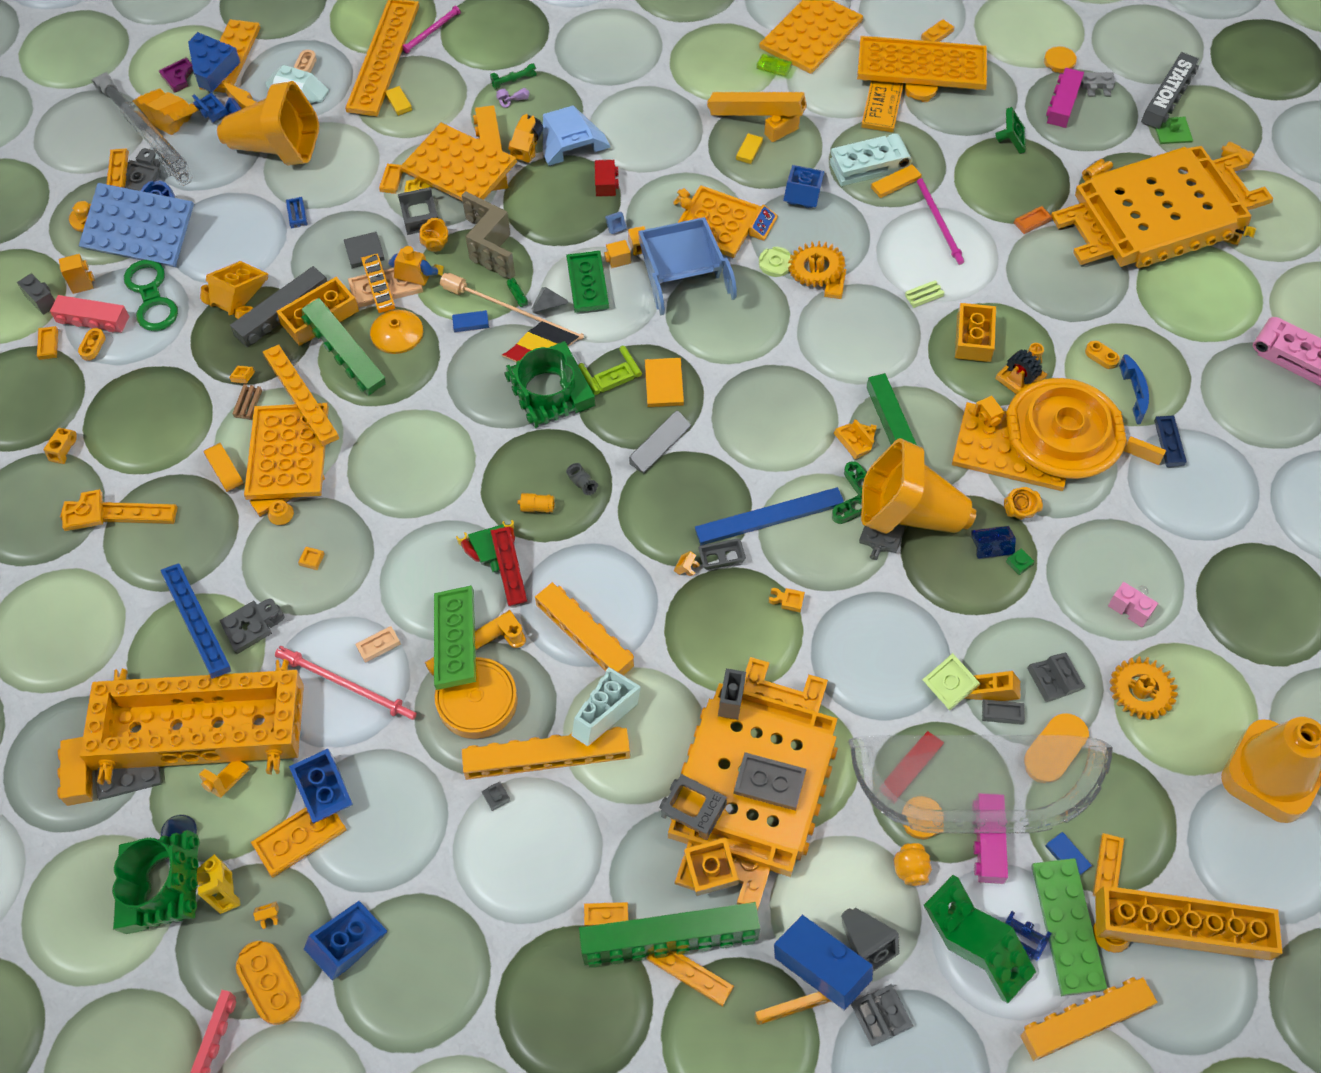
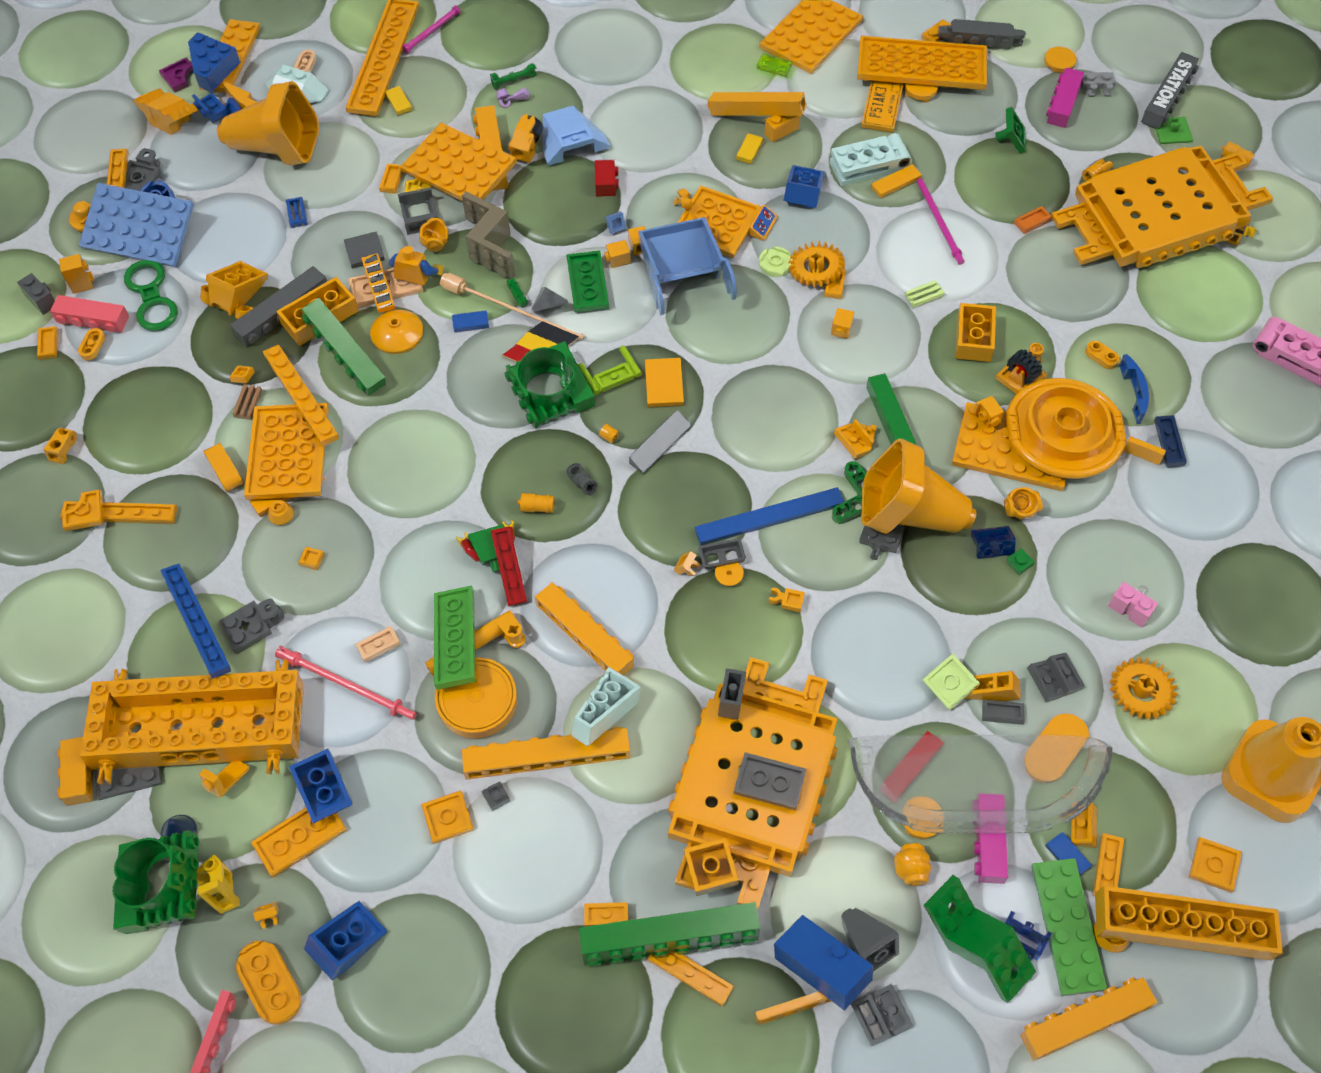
clear piece [92,72,192,186] -> none
dark grey window [659,774,727,840] -> none
none -> light orange tile [421,790,474,844]
none -> light orange hose [599,424,619,444]
none -> light orange piece [715,560,744,586]
none -> light orange brick [831,308,855,339]
none -> dark grey hinge [938,19,1026,49]
none -> light orange slope [1071,802,1097,848]
none -> light orange tile [1188,837,1242,893]

